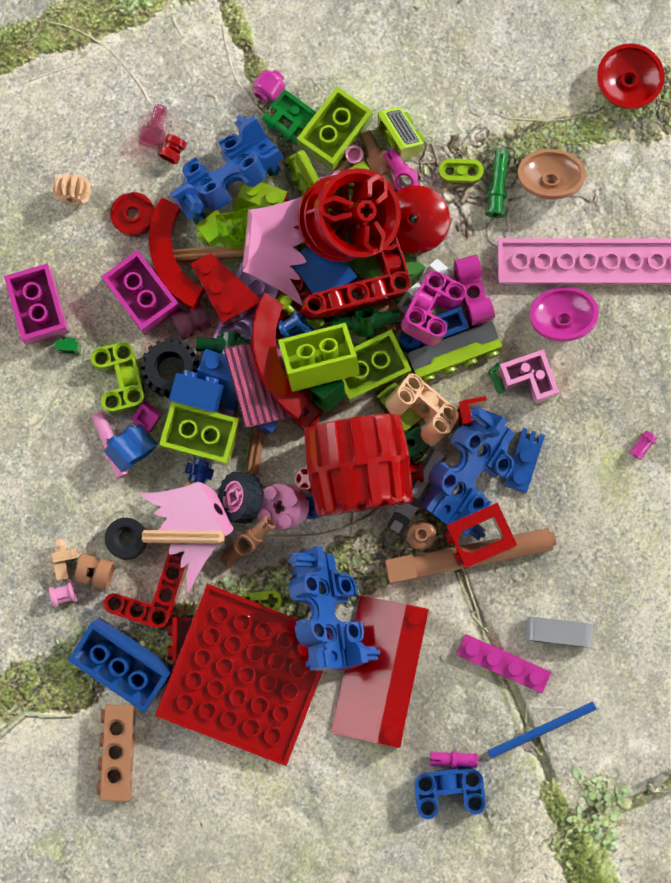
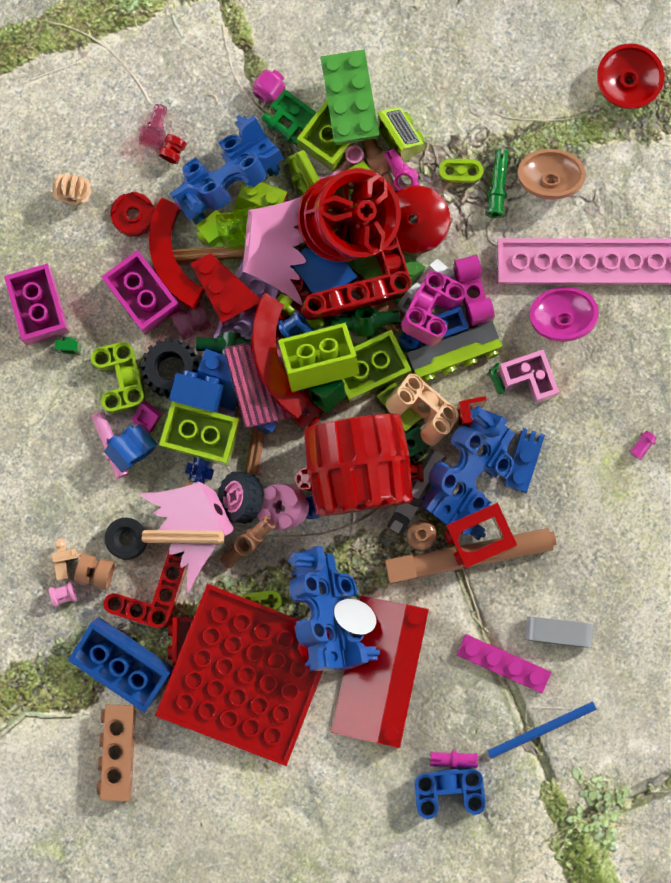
none -> bright green plate [320,49,379,145]
none -> white sticker [334,599,376,634]

